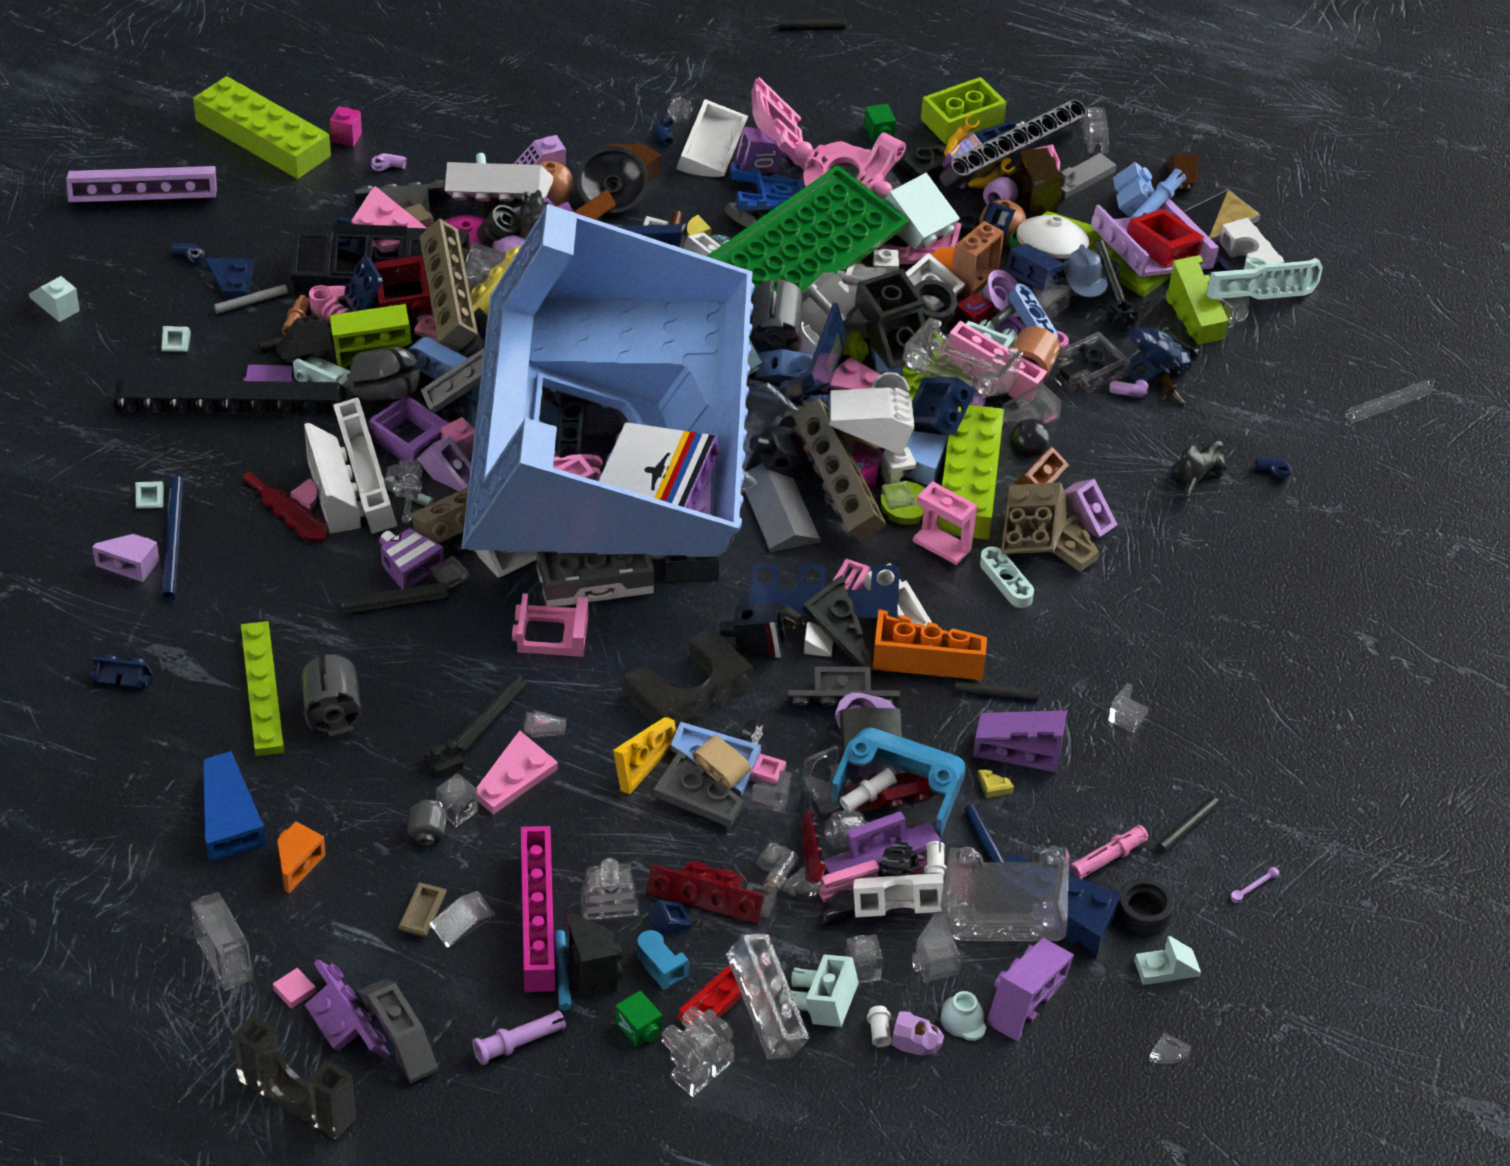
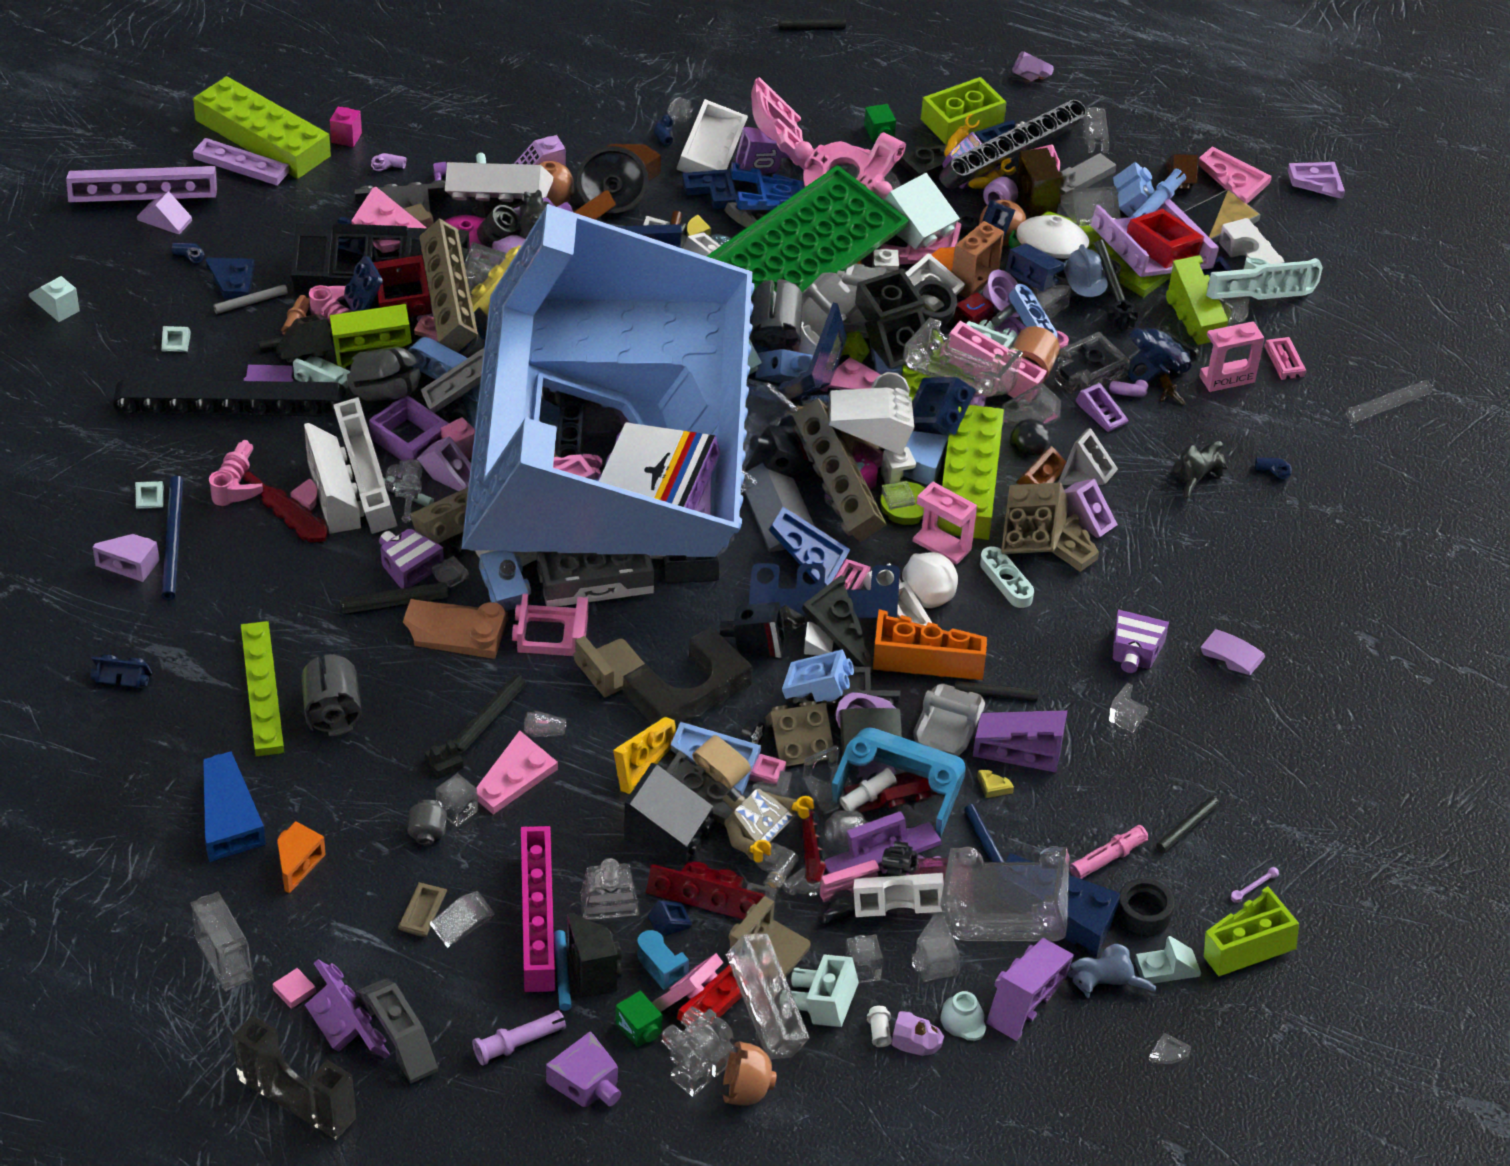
white pin [924,841,947,878] -> none
none -> lavender slope [137,191,192,234]
none -> lavender plate [193,138,289,186]
none -> bright pink piece [209,440,263,506]
none -> nougat slope [403,599,508,659]
none -> medium lavender hand [434,162,447,181]
none -> light blue piece [479,550,531,611]
none -> medium lavender torso [546,1032,621,1107]
none -> dark tan bracket [573,636,650,698]
none -> slope [624,763,715,865]
none -> bright pink wing [652,953,723,1012]
none -> dark blue plate [682,169,737,209]
none -> torso [722,787,814,863]
none -> nougat cylinder [723,1041,776,1106]
none -> dark tan bracket [729,896,811,983]
none -> dark tan bracket [765,701,835,767]
none -> wing [768,507,850,588]
none -> light blue plate [782,649,854,702]
none -> white piece [902,552,958,609]
none -> light grey shield [913,684,985,756]
none -> lavender rock [1012,51,1054,81]
none -> light grey slope [1058,428,1118,485]
none -> clear slope [1061,186,1121,226]
none -> sand blue animal [1068,944,1156,998]
none -> medium lavender slope [1076,383,1129,432]
none -> medium lavender torso [1112,610,1169,673]
none -> bright pink wing [1198,147,1271,204]
none -> bright pink window [1199,321,1264,392]
none -> lavender slope [1200,629,1265,675]
none -> lime wedge [1204,886,1299,976]
none -> bright pink tile [1265,337,1306,380]
none -> lavender wing [1287,162,1345,198]

